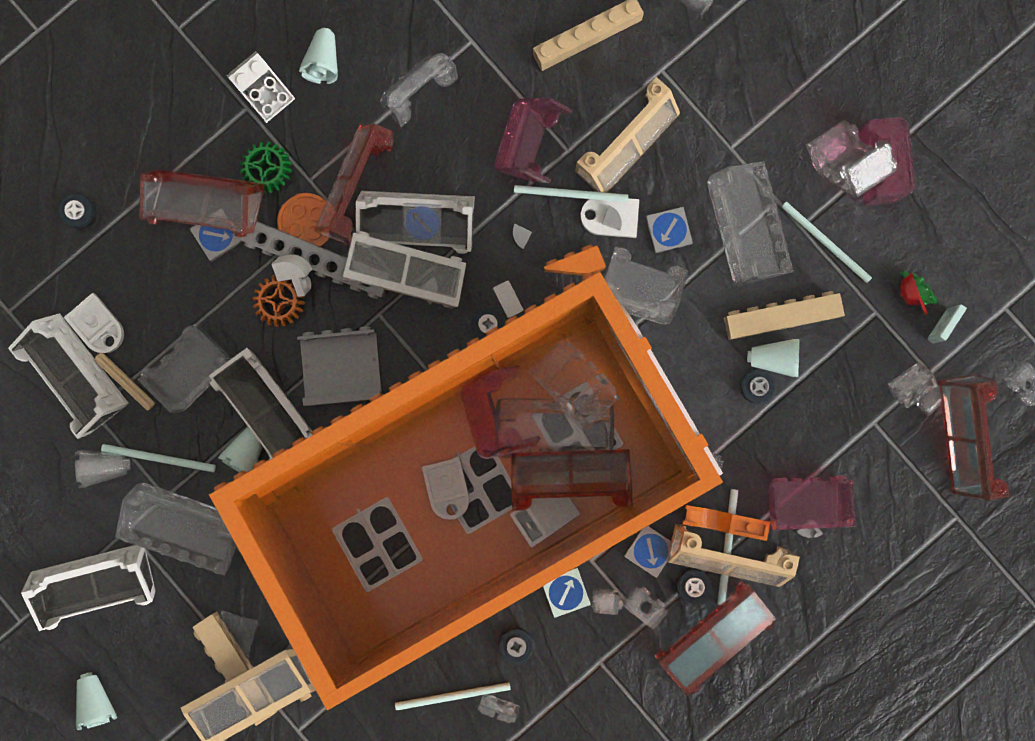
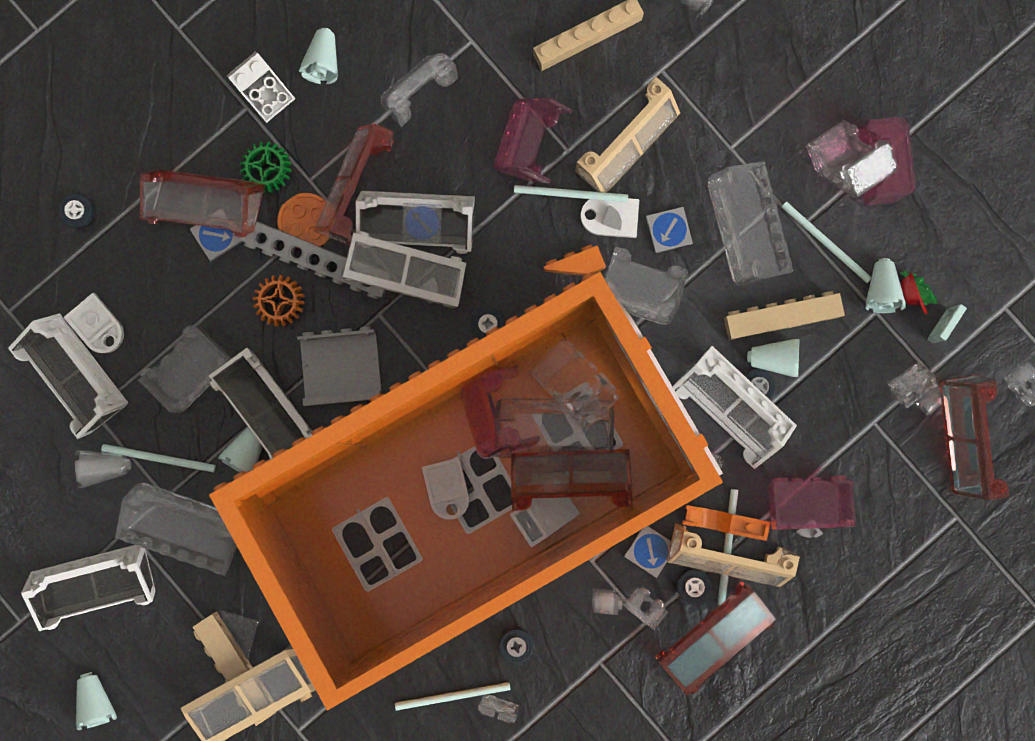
tan axle [95,353,155,410] -> none
white brick [272,255,312,297] -> none
white sticker [493,281,523,318] -> none
light grey tile [513,224,532,250] -> none
tile [543,568,591,618] -> none
none -> windscreen [672,346,797,469]
none -> light aqua cone [865,258,906,313]

